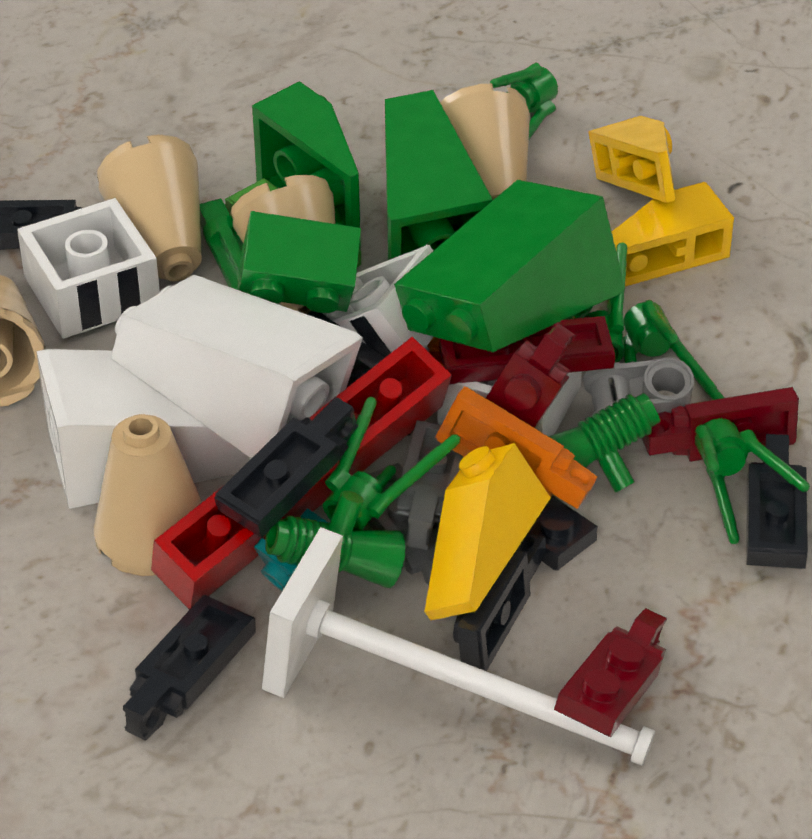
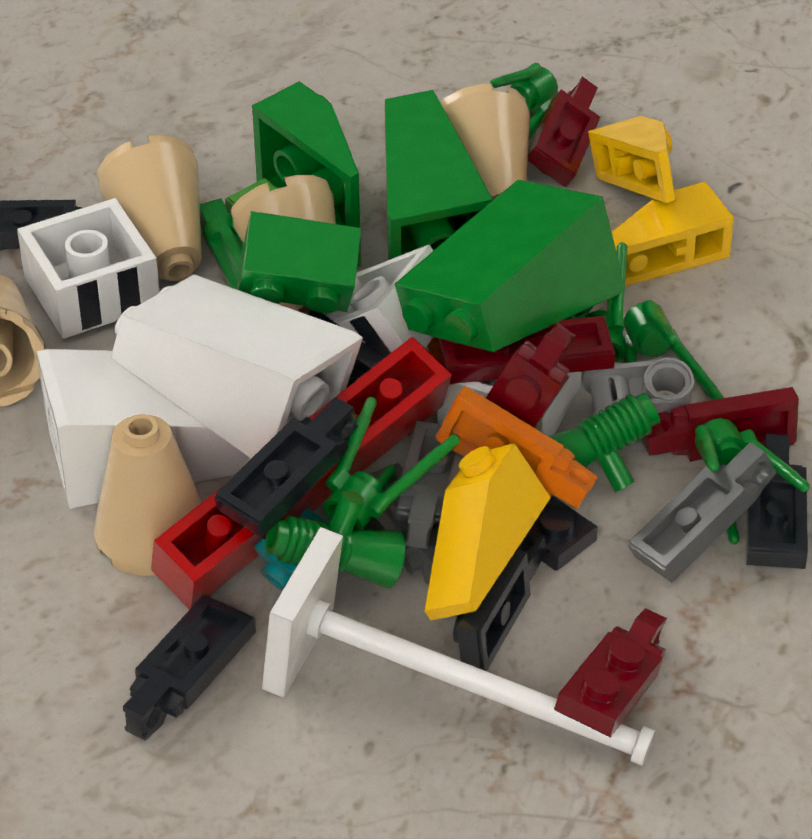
none -> dark red hinge [528,76,601,187]
none -> dark grey hinge [628,443,776,583]

